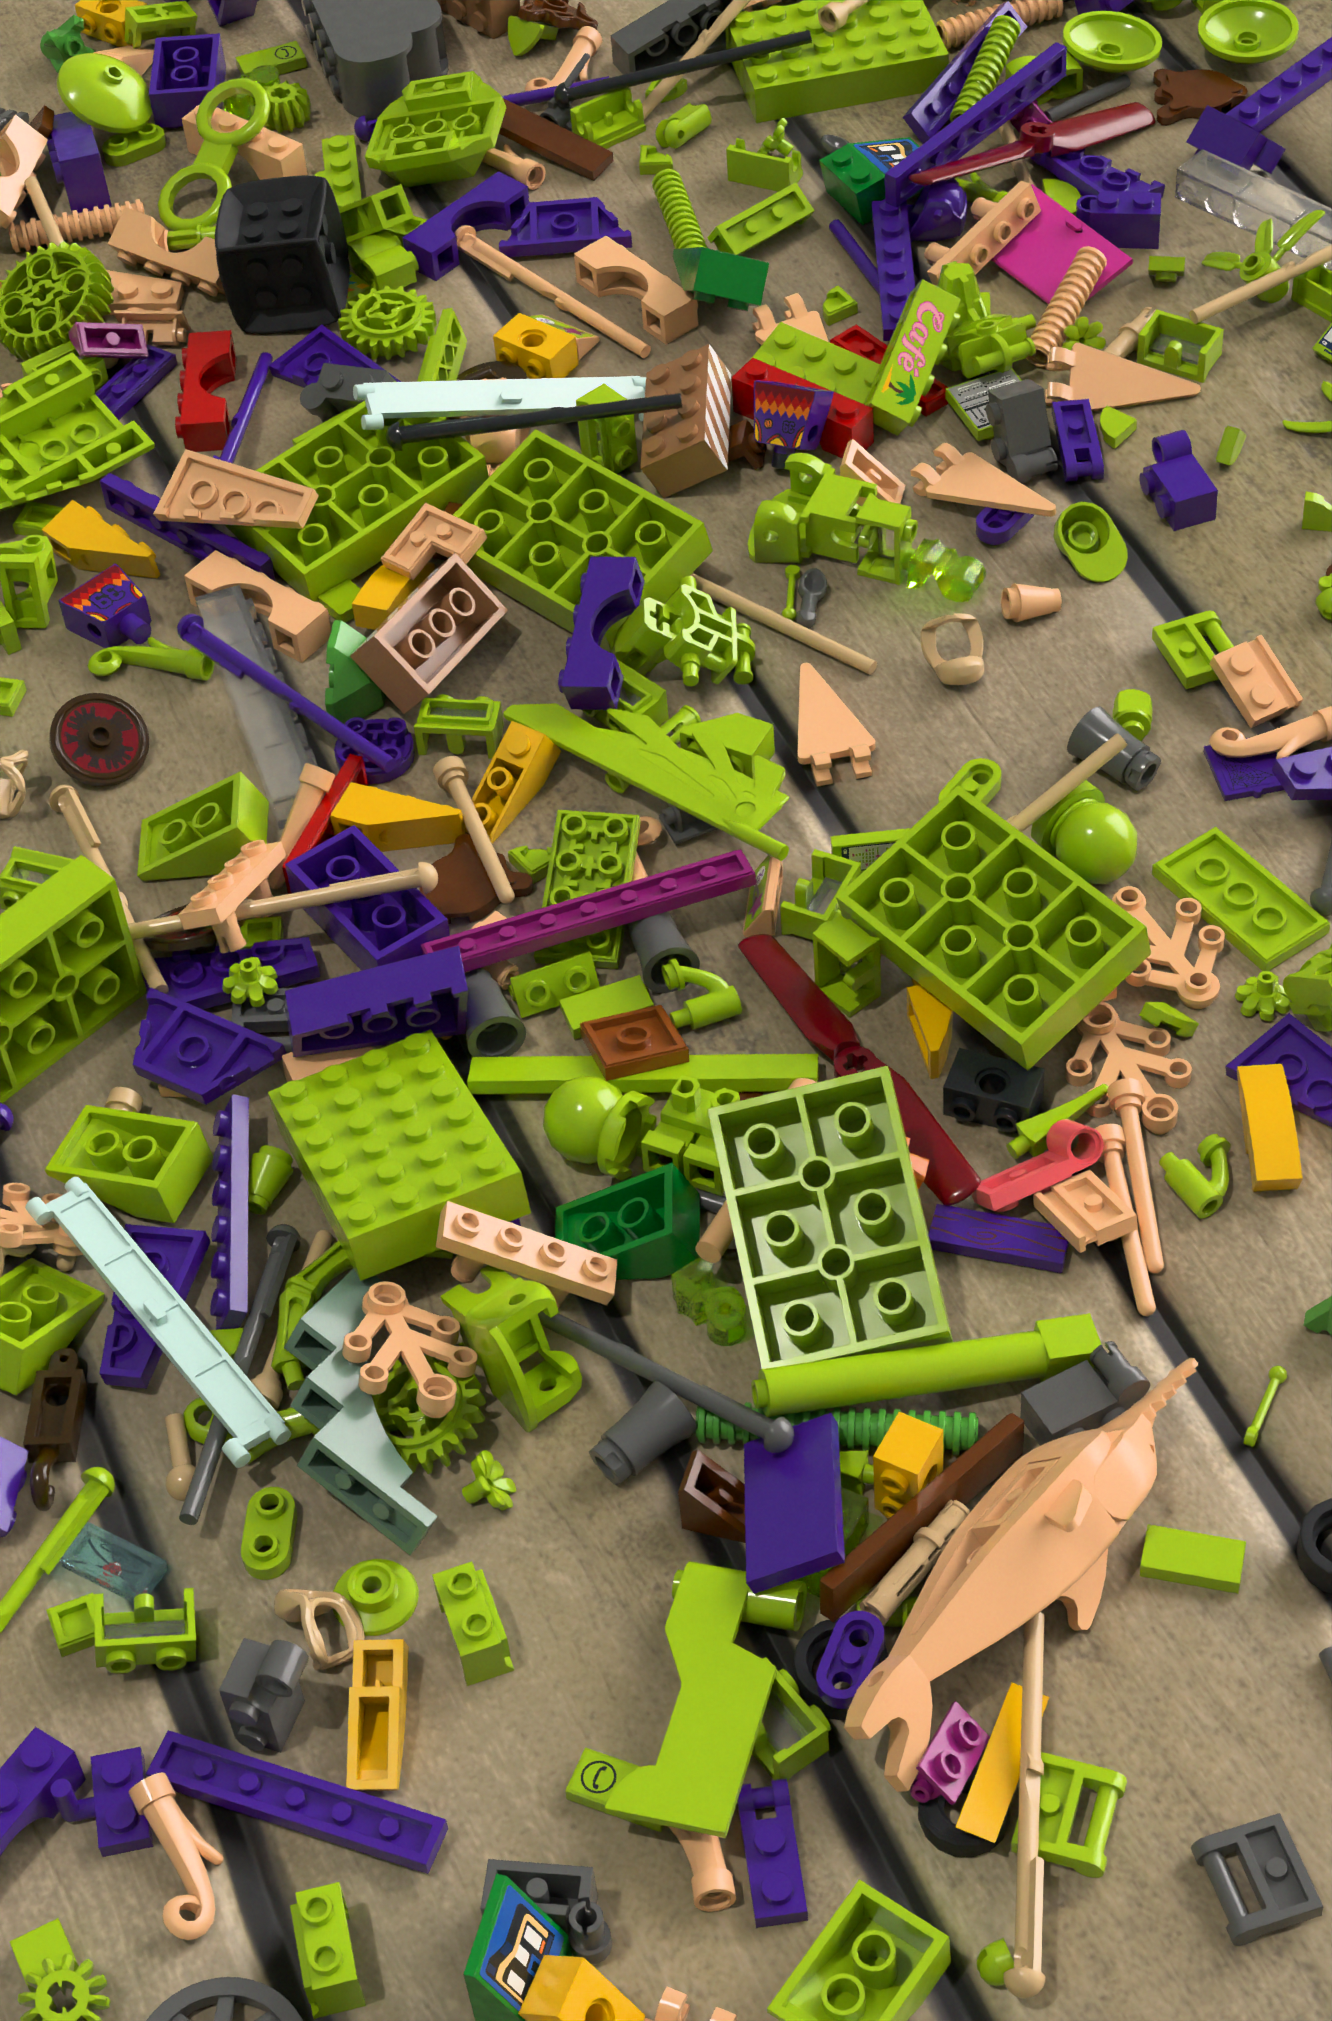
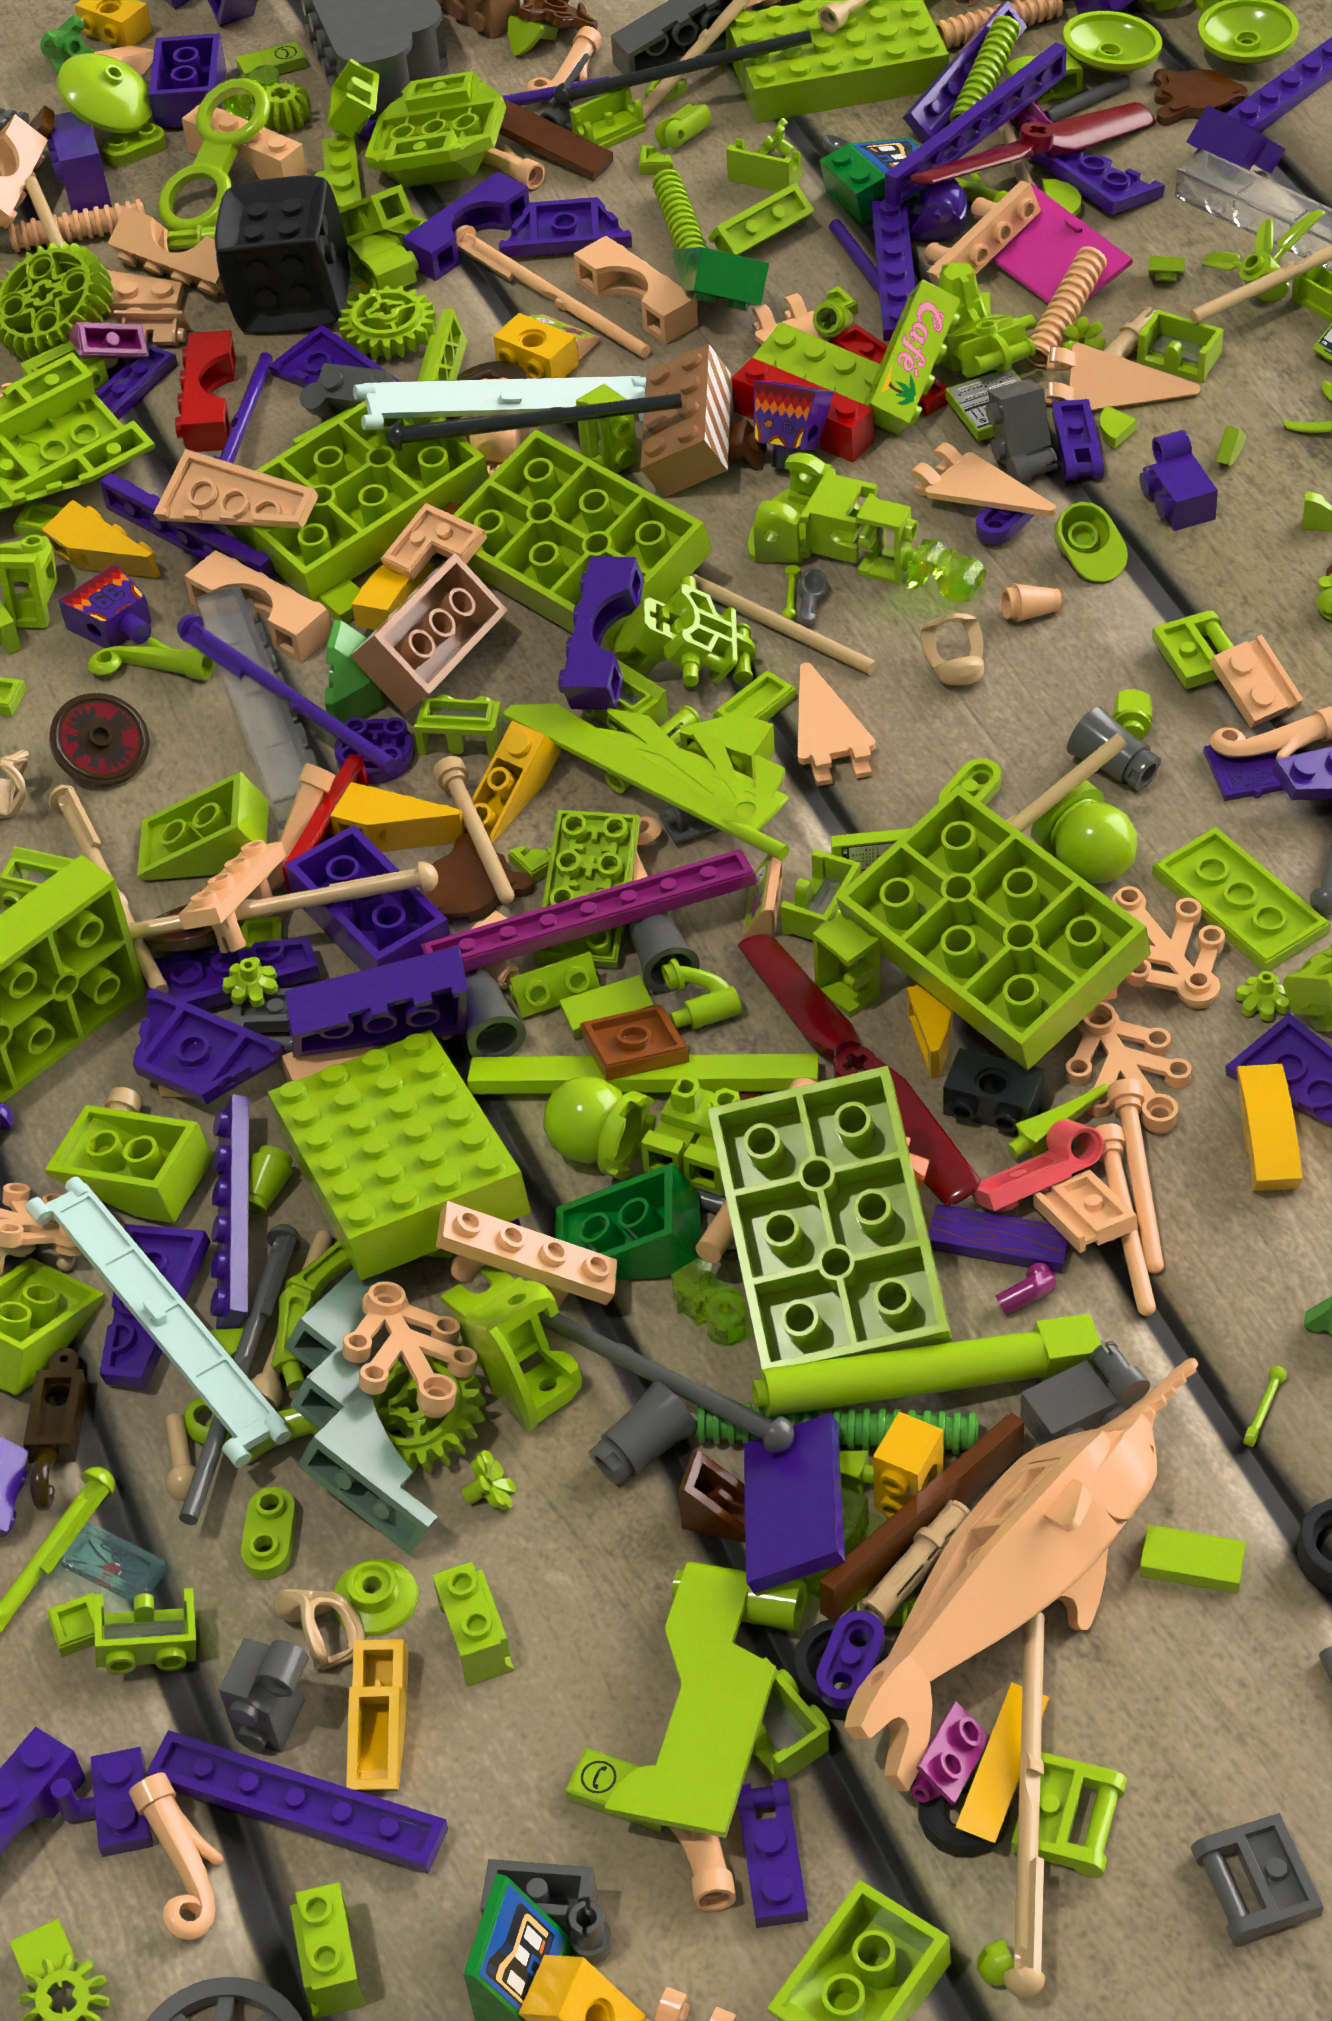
lime hinge [125,1,198,48] -> none
light nougat slope [840,439,906,506] -> none
dark purple hinge [1076,190,1161,249] -> none
lime tile [1139,1002,1199,1037] -> none
lime plant [1159,1134,1231,1219] -> none
none -> lime window [327,58,380,138]
none -> lime tile [713,670,796,722]
none -> lime cone [813,301,853,337]
none -> magenta arm [995,1263,1056,1316]

